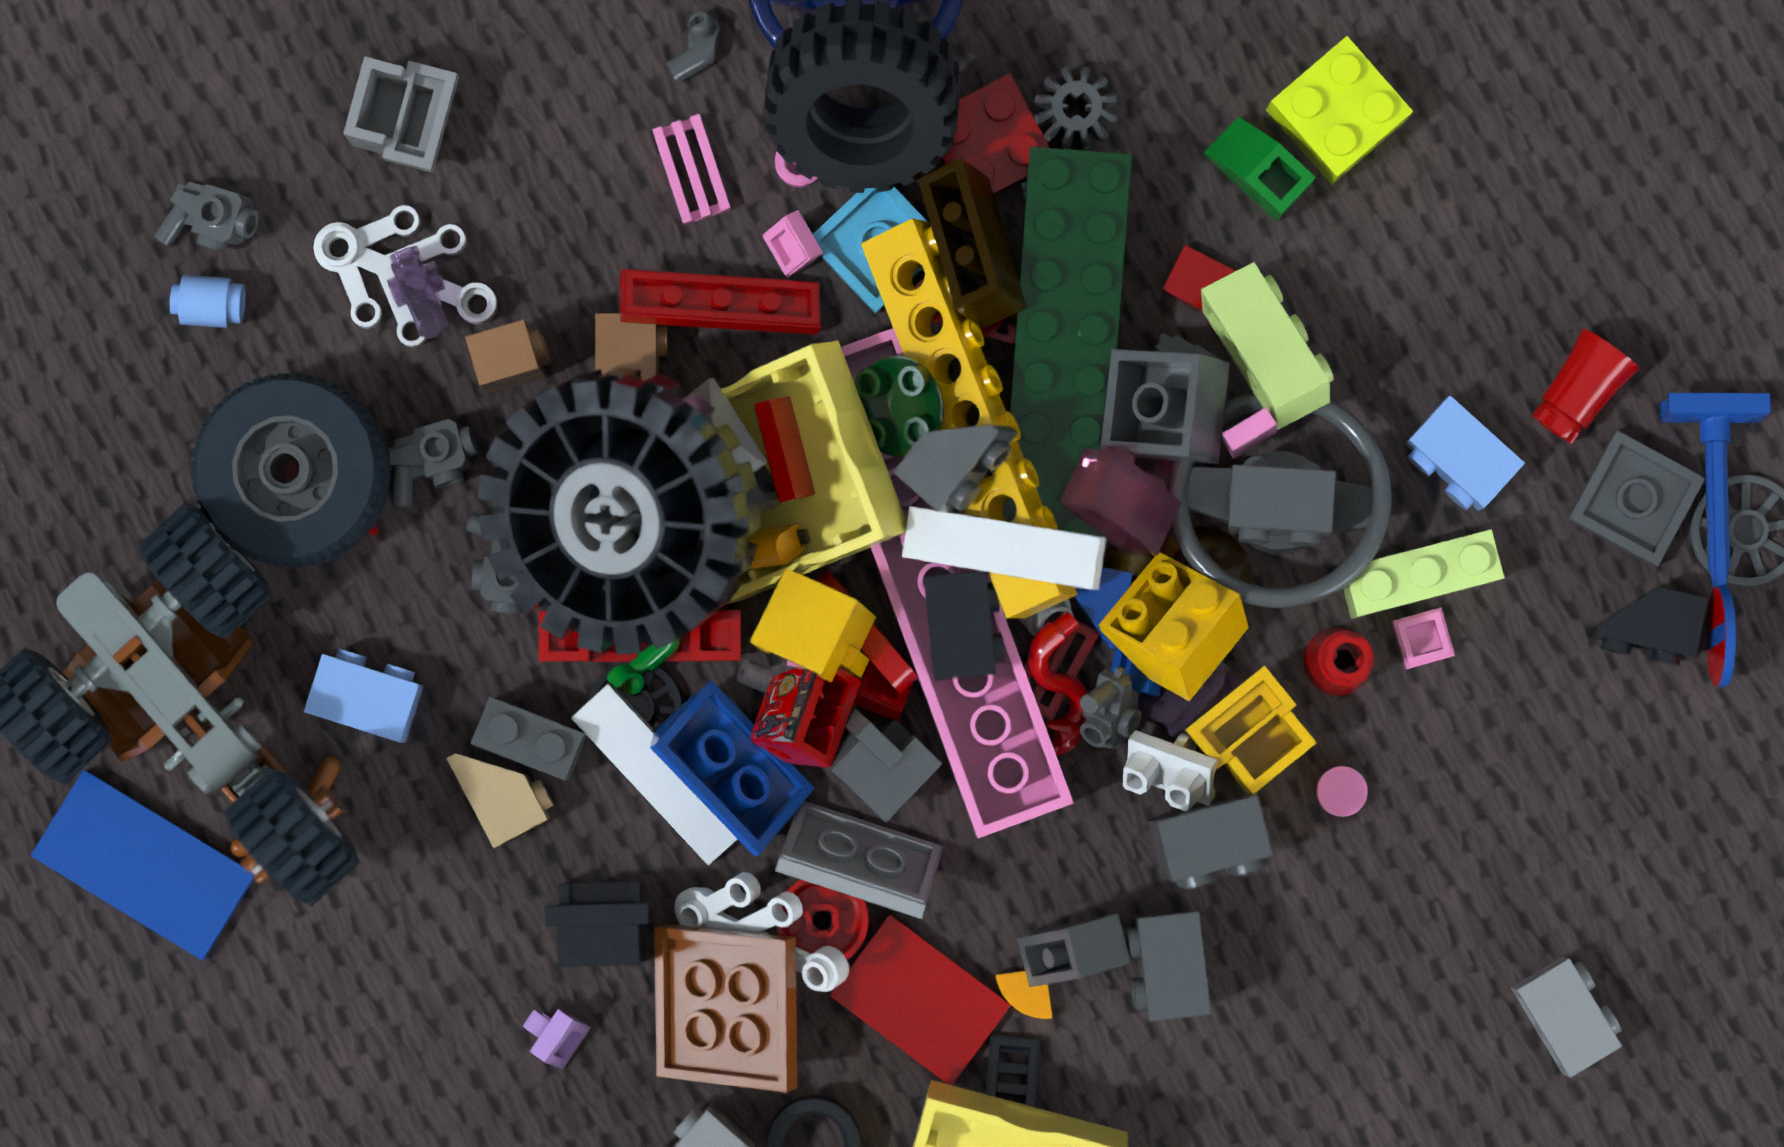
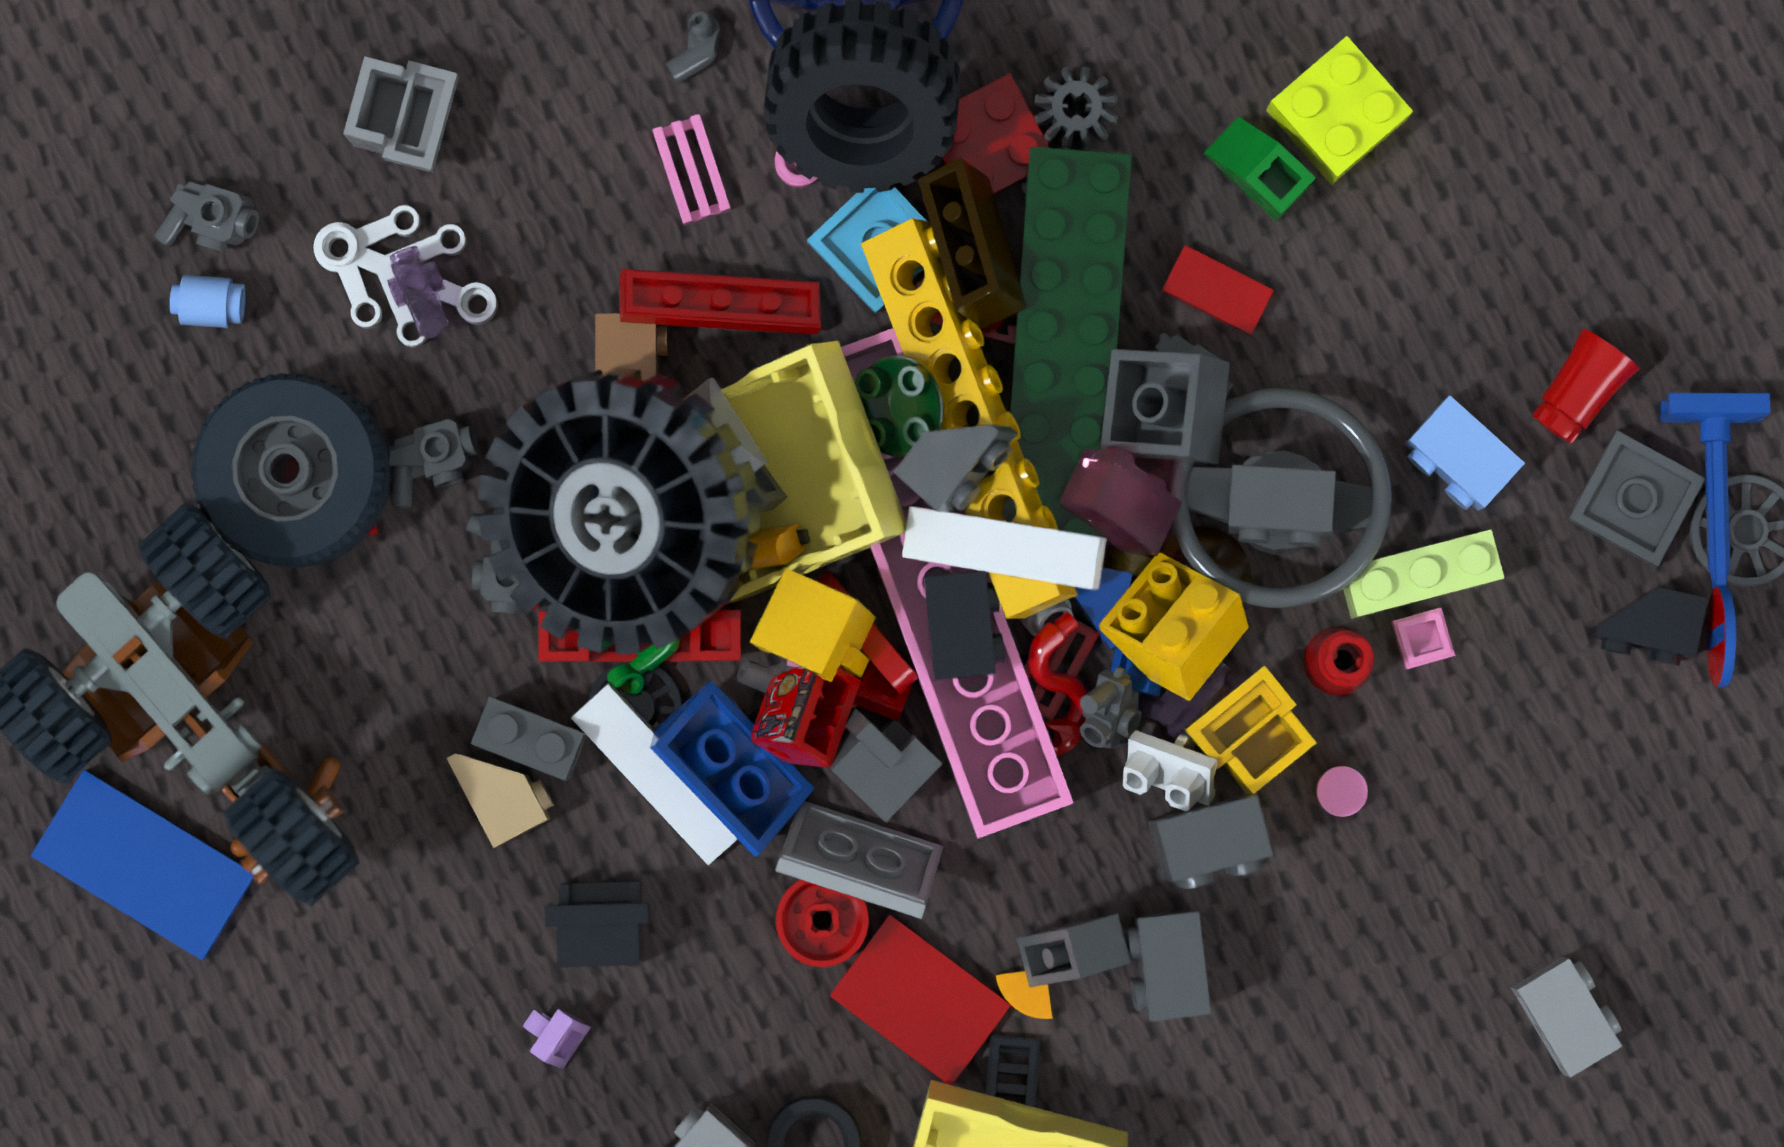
light blue brick [304,648,424,743] -> none
medium nougat brick [465,320,551,395] -> none
plate [654,924,797,1093] -> none
white plant [675,872,849,992] -> none
red tile [754,396,815,503] -> none
bright pink tile [763,210,823,278] -> none
yellowish green brick [1201,262,1334,430] -> none
bright pink tile [1222,407,1277,459] -> none

